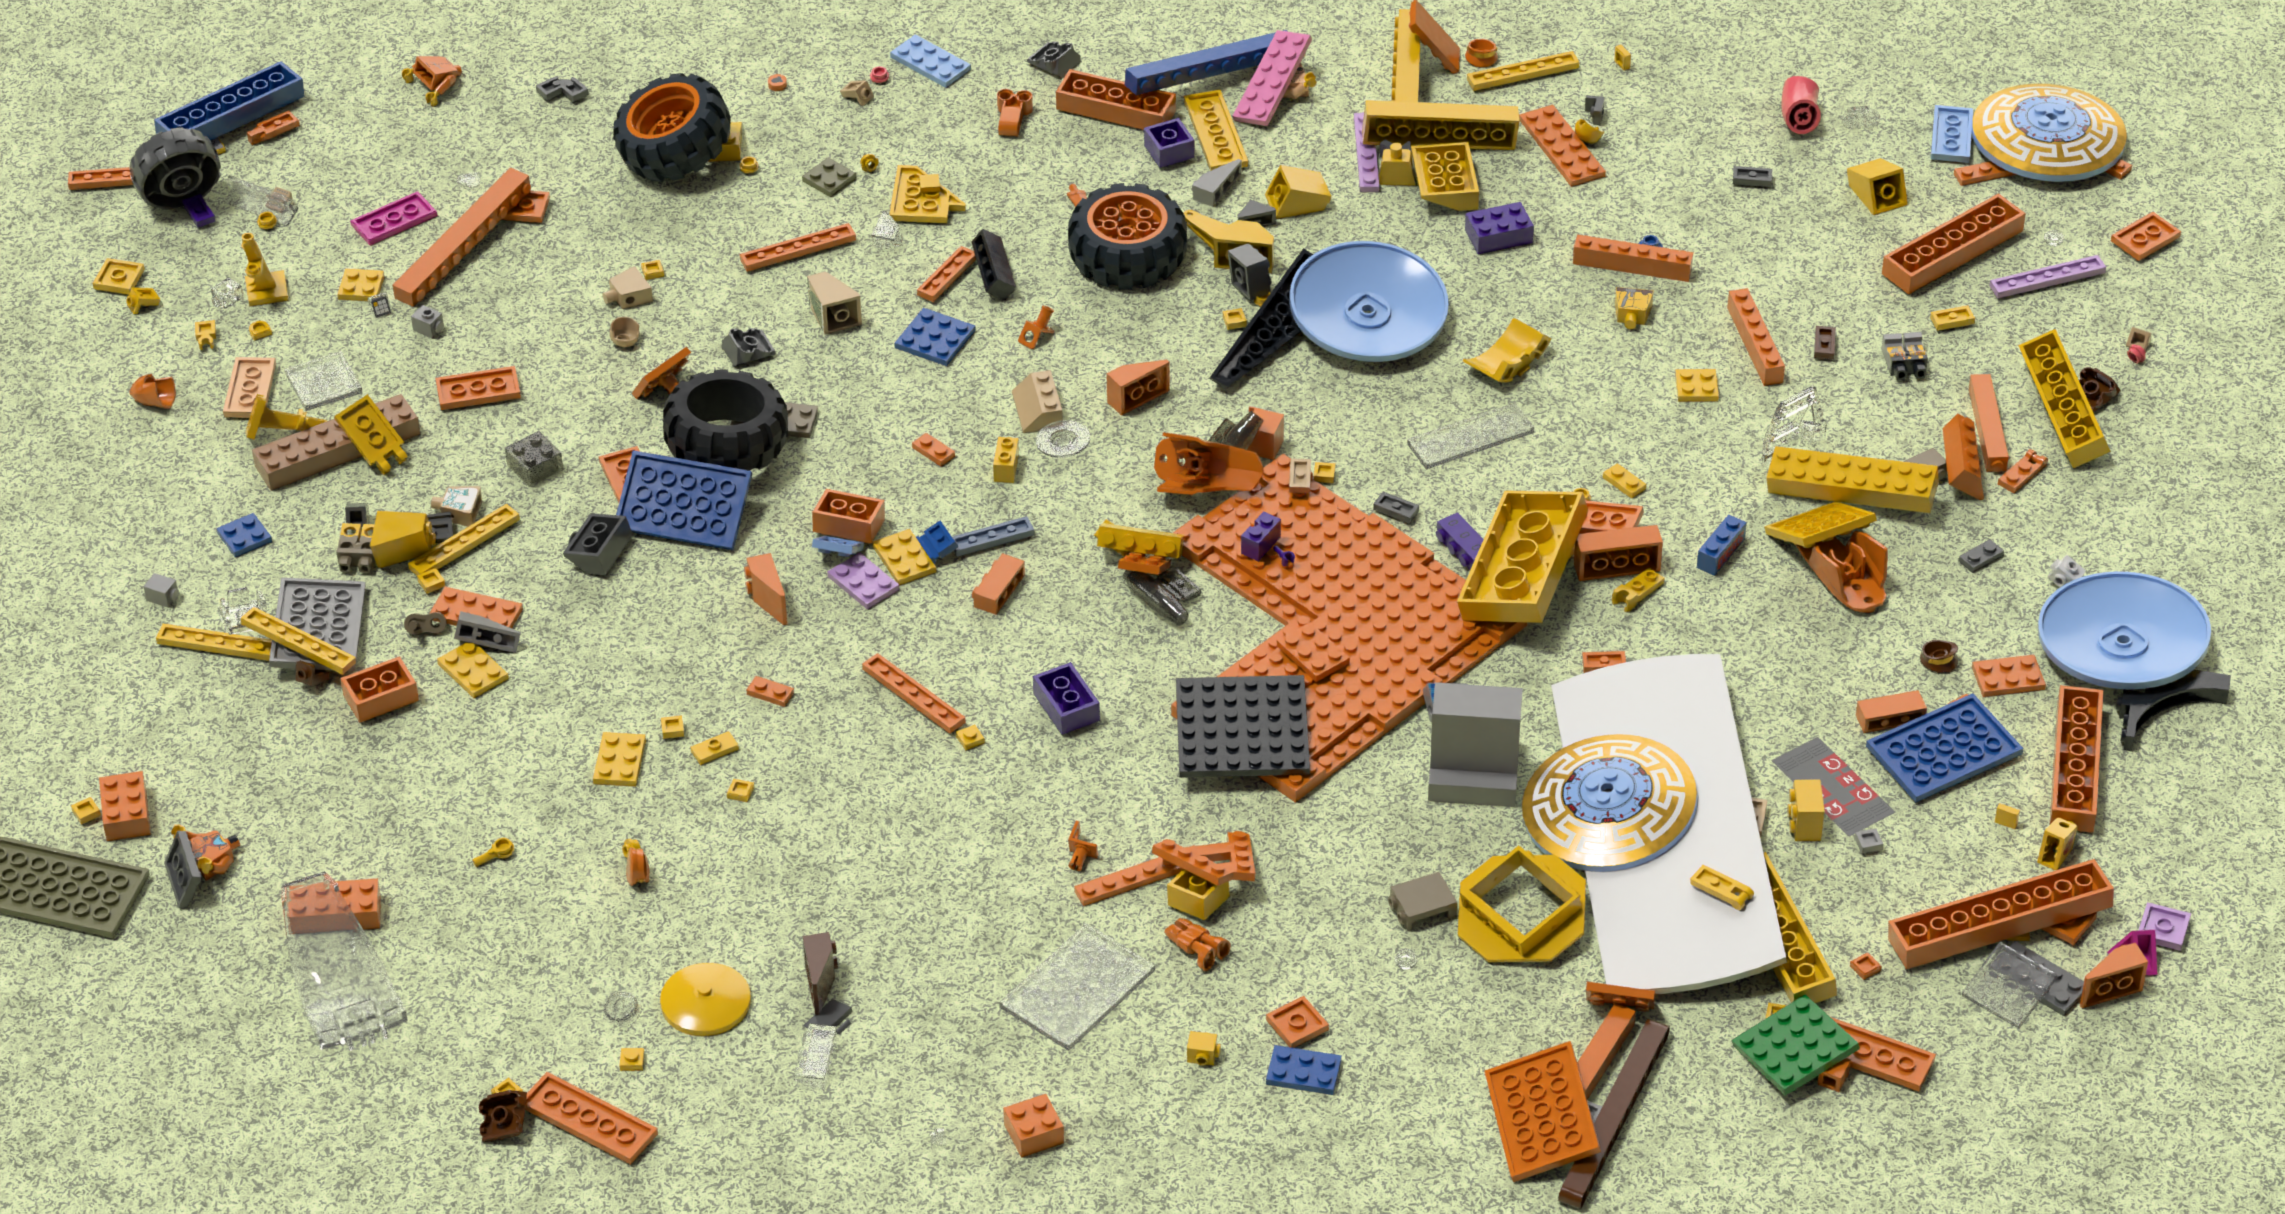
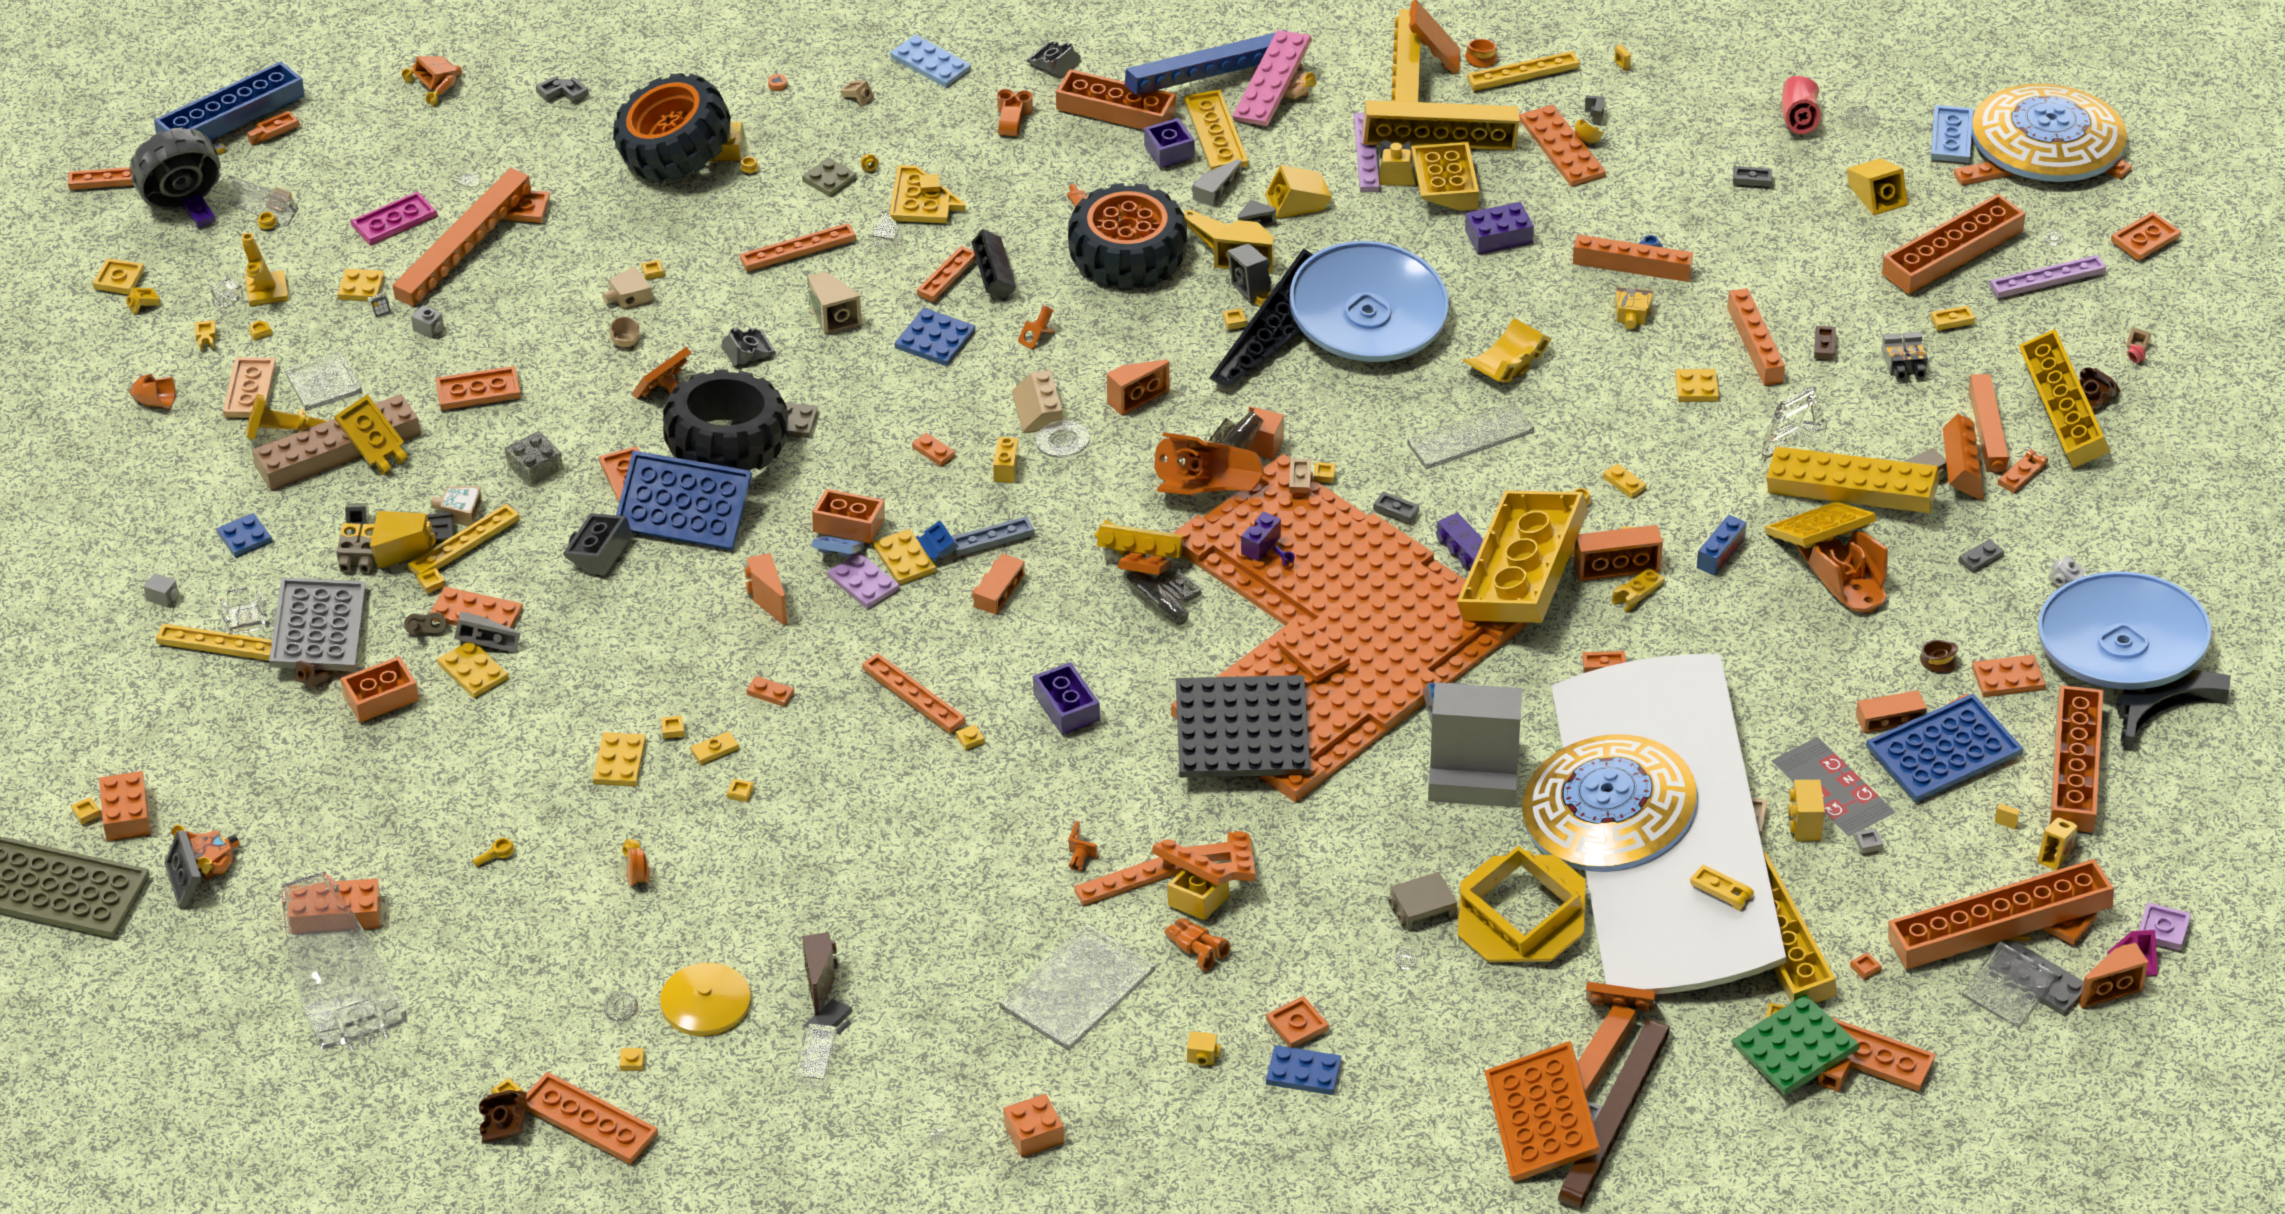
yellow plate [241,607,356,675] -> none
coral plate [870,66,889,83] -> none
orange plate [1579,500,1644,534] -> none

